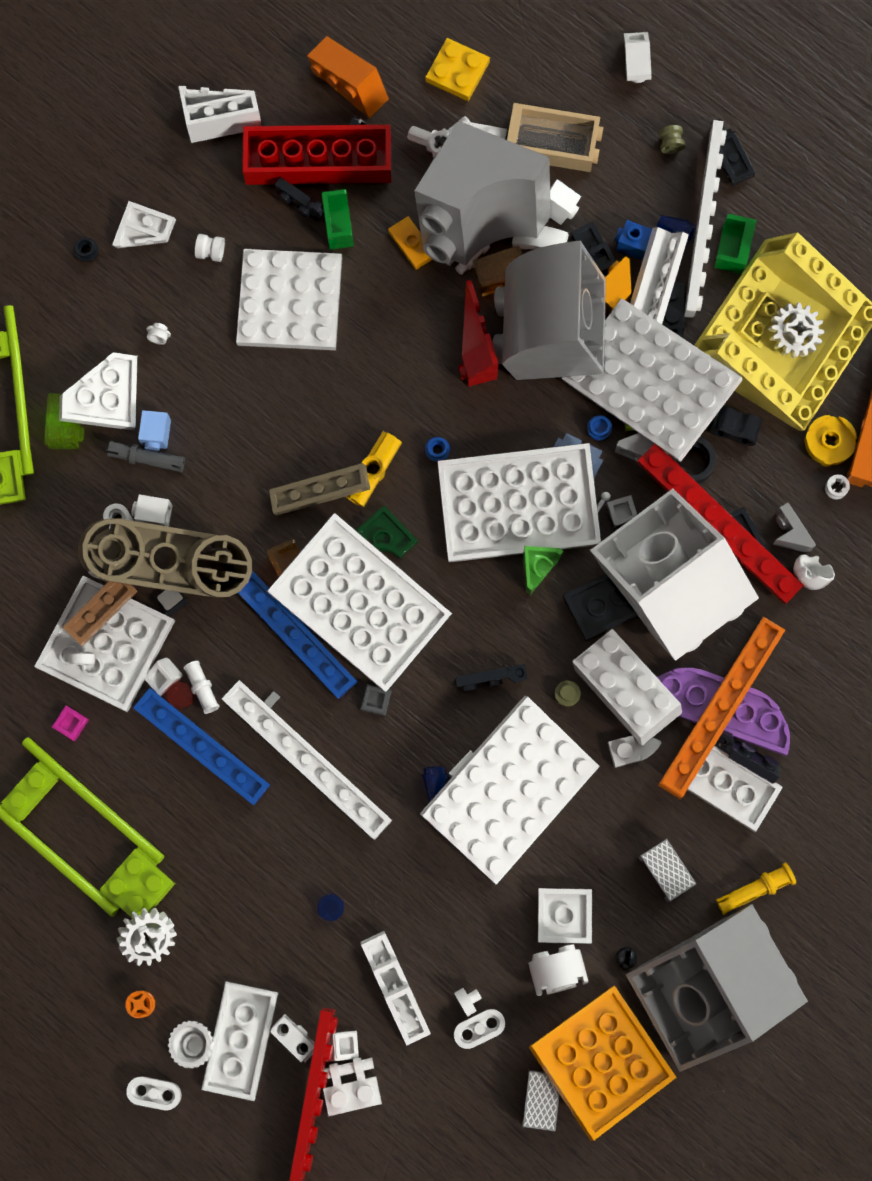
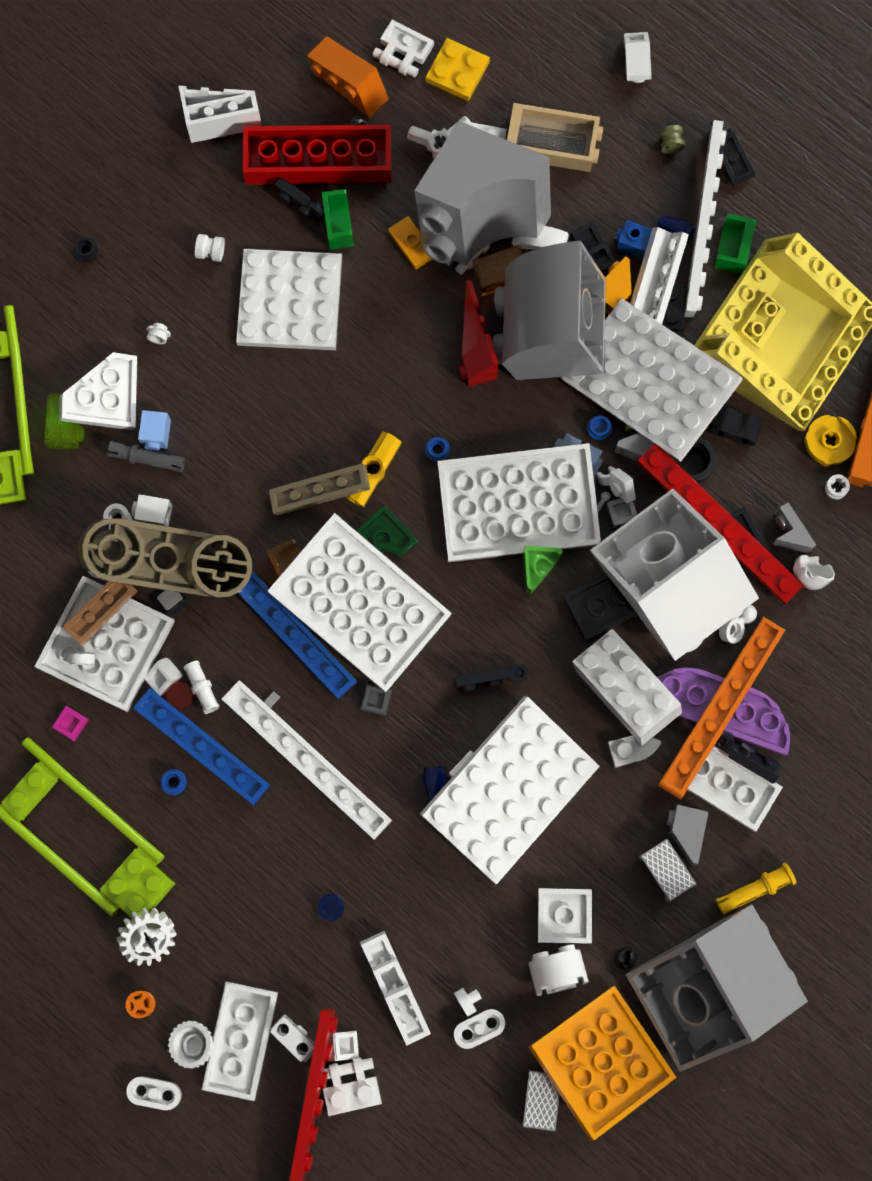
white wing [112,201,176,248] -> none
white brick [550,179,581,225] -> none
olive plate [555,680,581,707] -> none
white gear [768,303,824,358] -> none
none -> blue plate [160,769,187,796]
none -> white plate [372,20,434,78]
none -> white plate [597,466,636,503]
none -> light grey slope [666,805,709,865]
none -> white plate [719,605,757,643]

